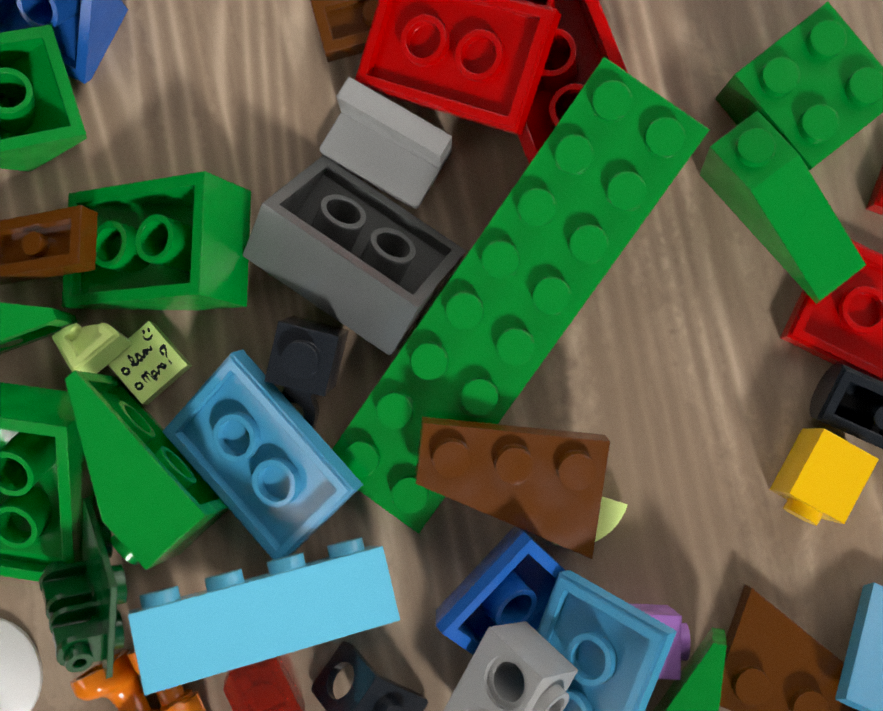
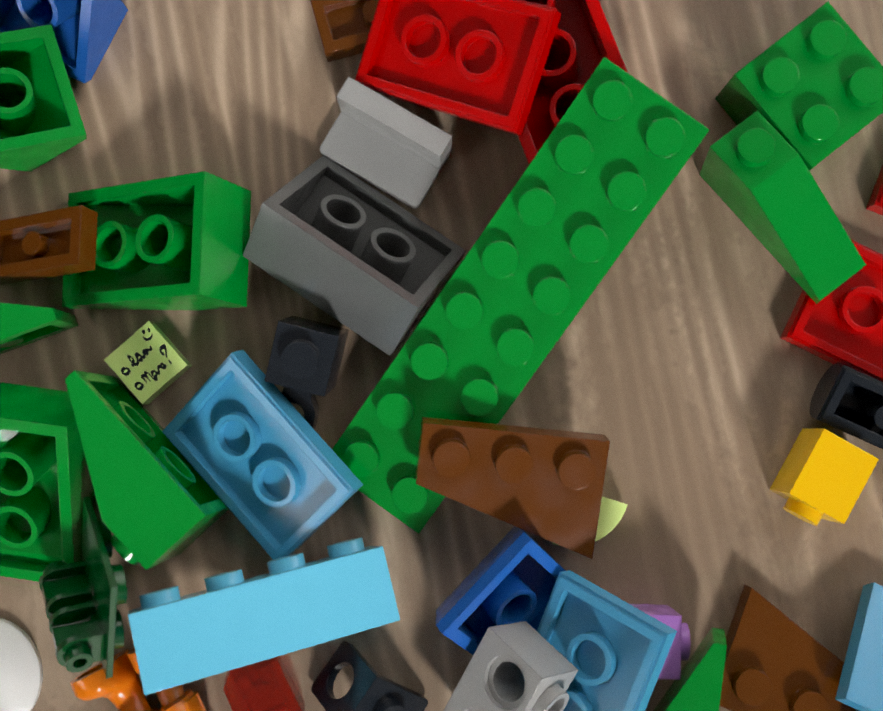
yellowish green tile [51,323,132,374] -> none

